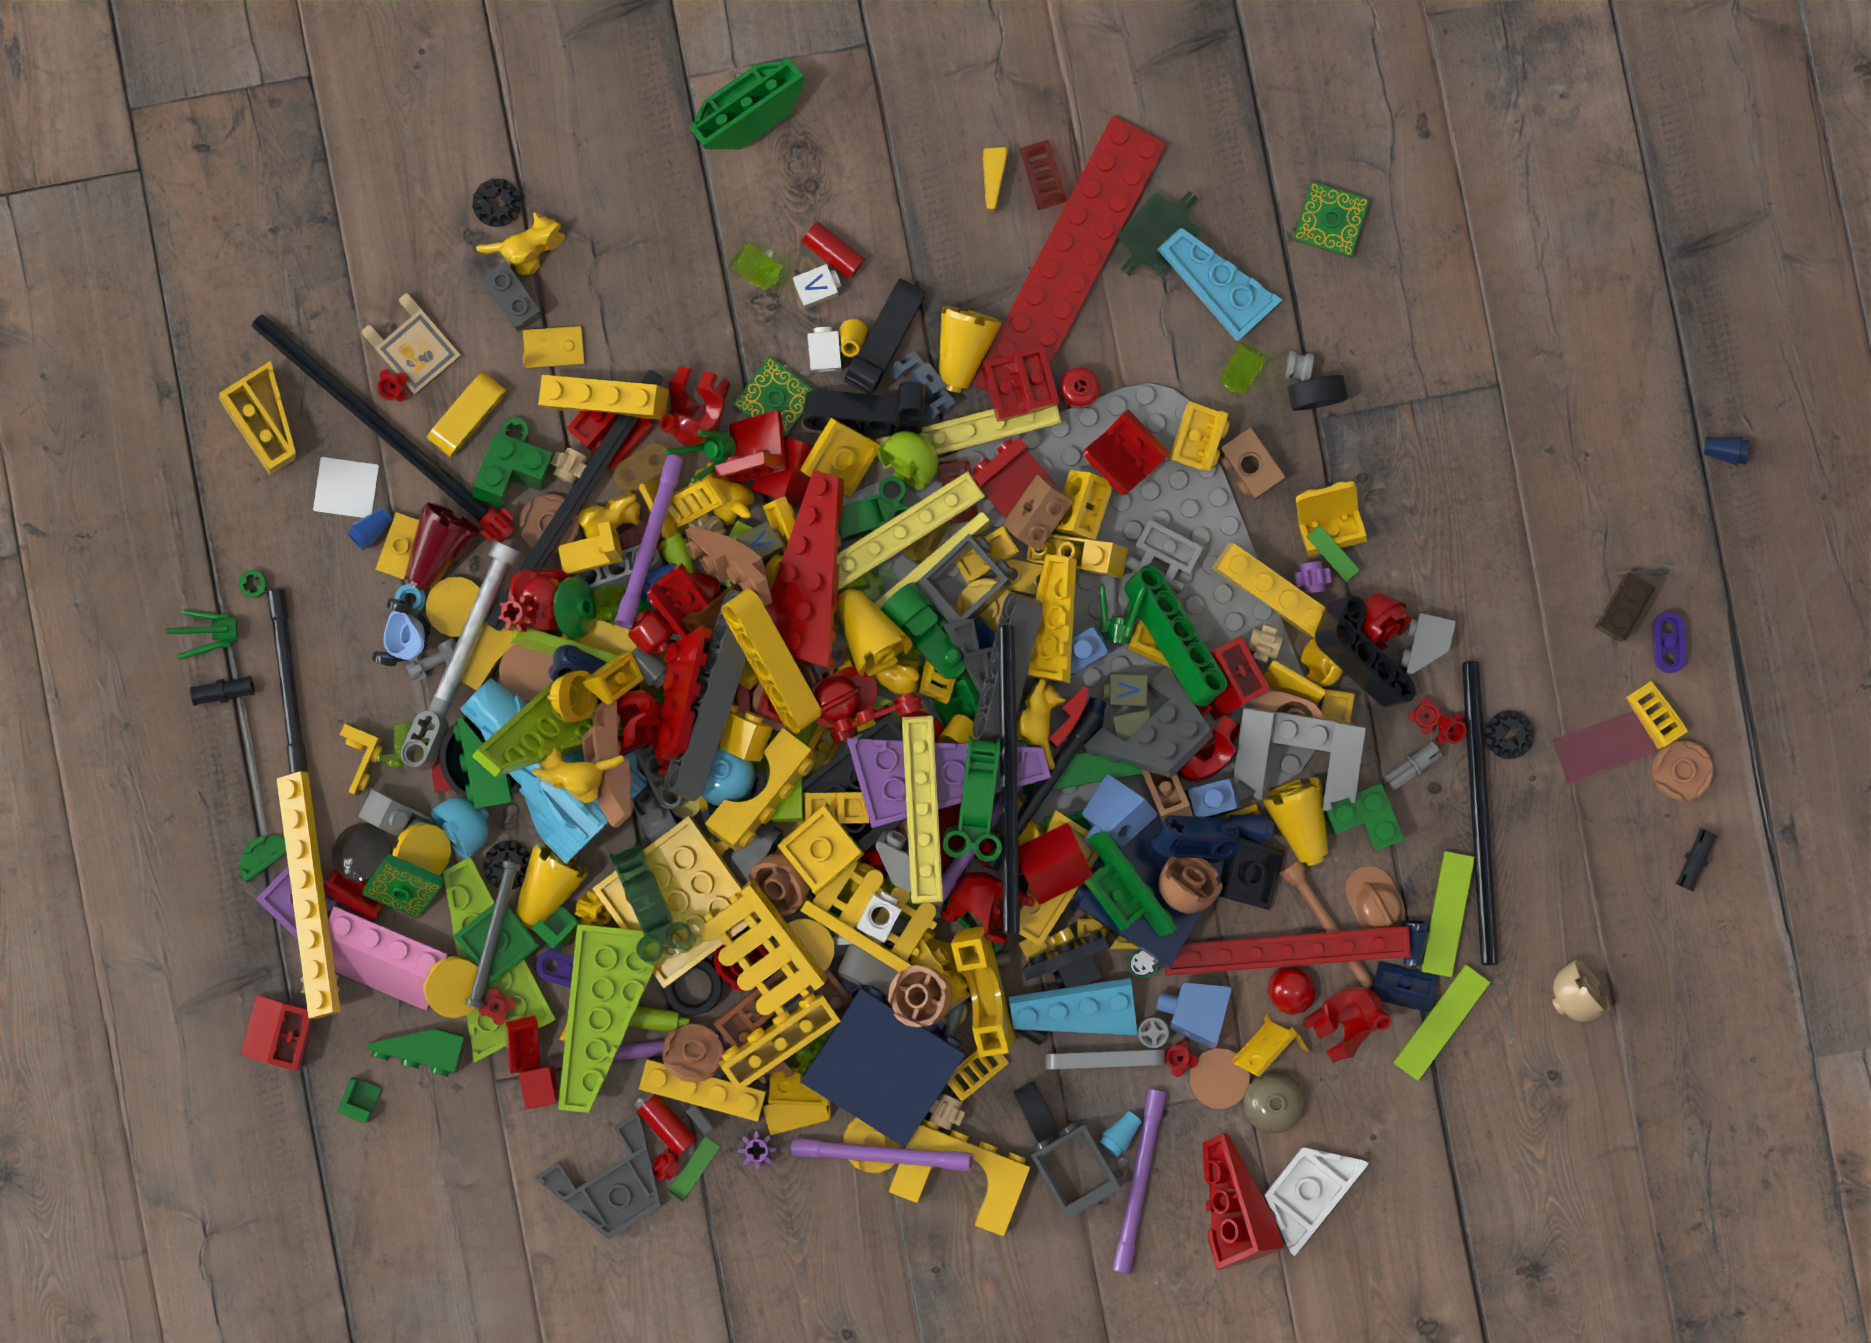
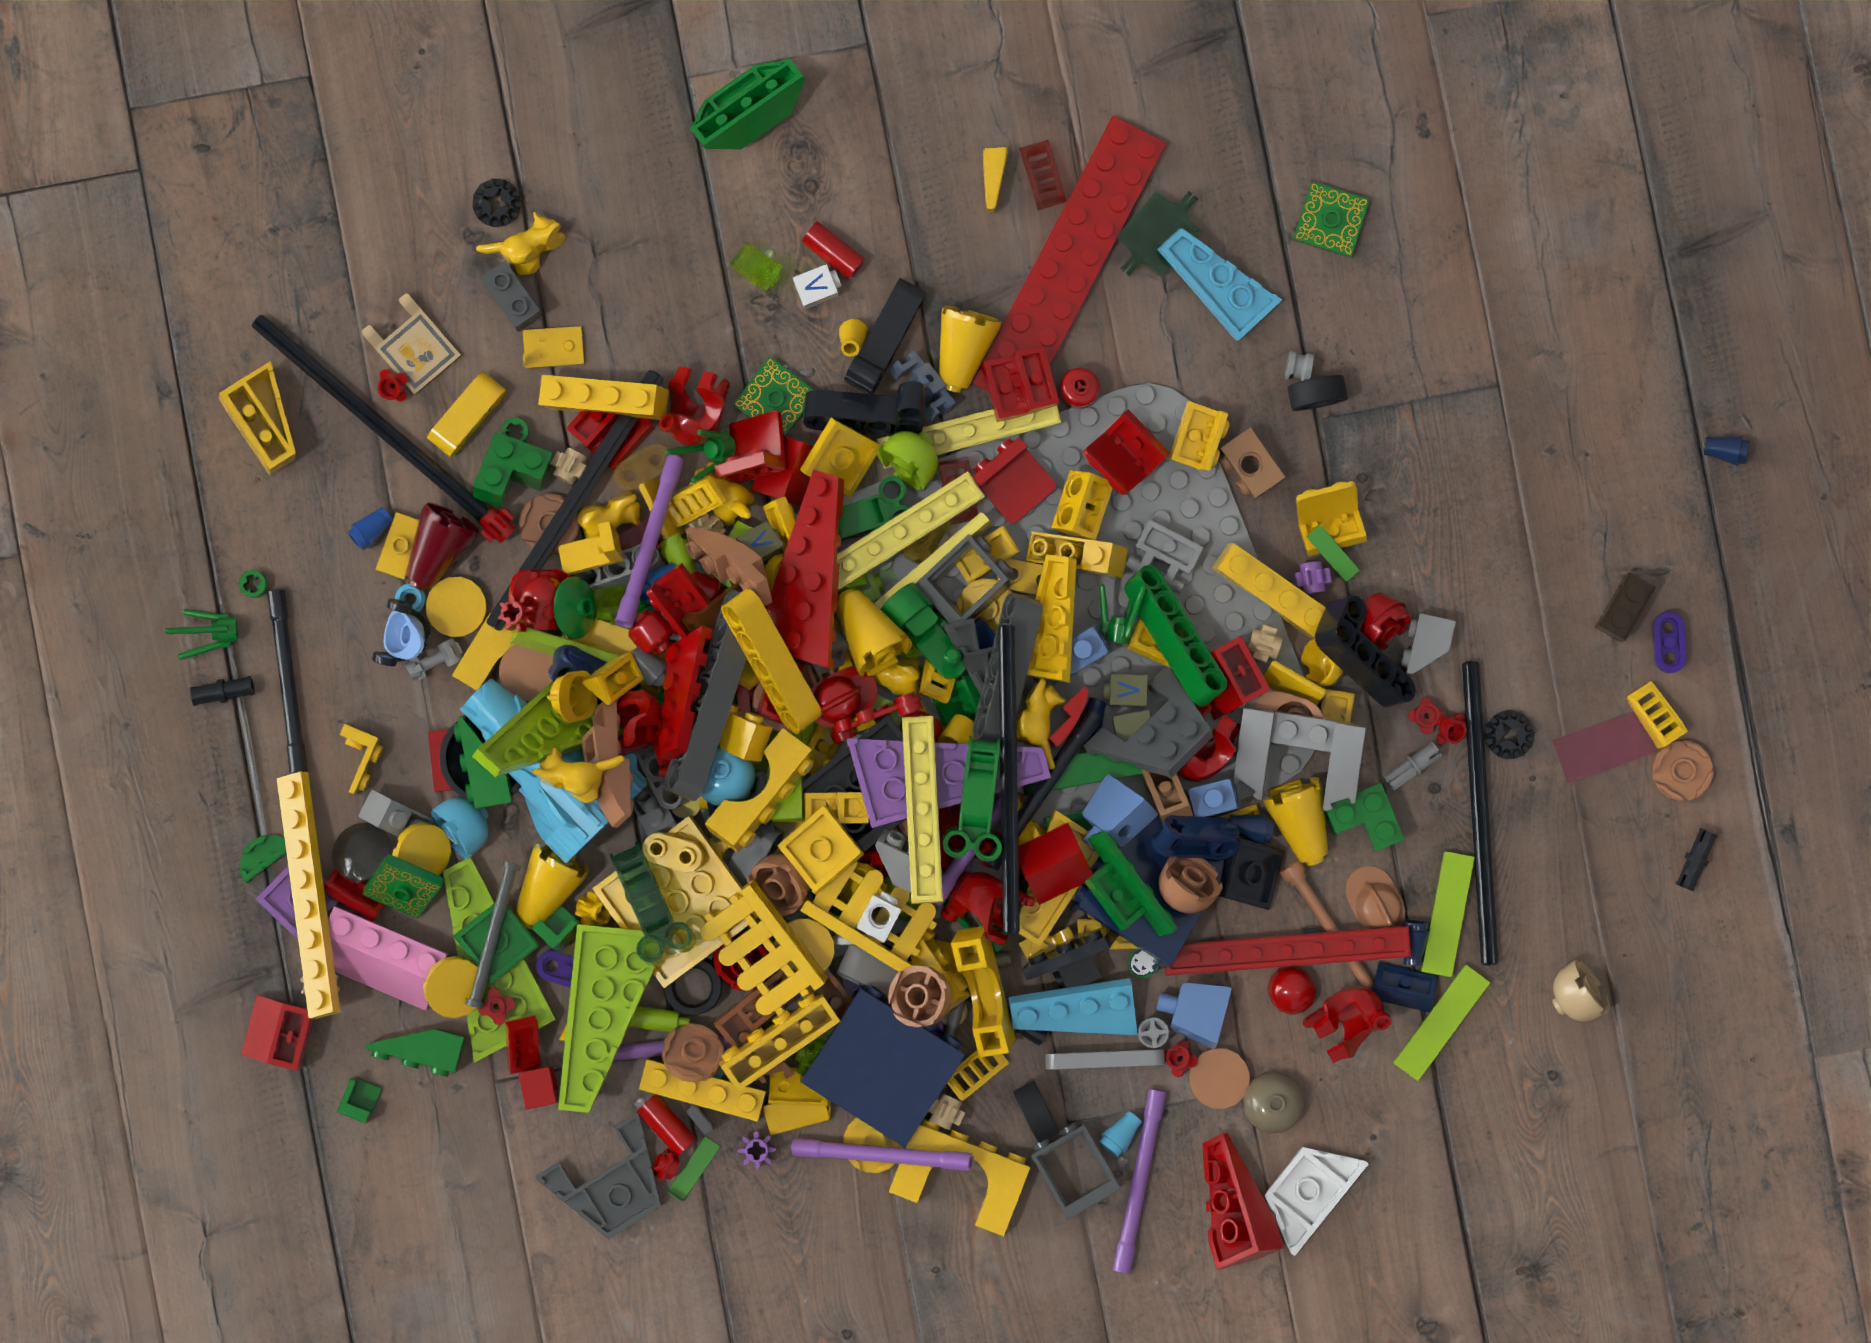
white sticker [313,457,379,518] -> none
clear neon green bracket [377,723,410,768] -> none
flat silver piece [401,541,522,770] -> none
black gear [483,841,530,890] -> none
white brick [808,327,842,373] -> none
medium nougat brick [1003,474,1074,551] -> none
clear neon green bracket [1219,342,1267,395] -> none
yellow piece [1231,1015,1309,1077] -> none
none -> yellow plate [643,832,705,873]

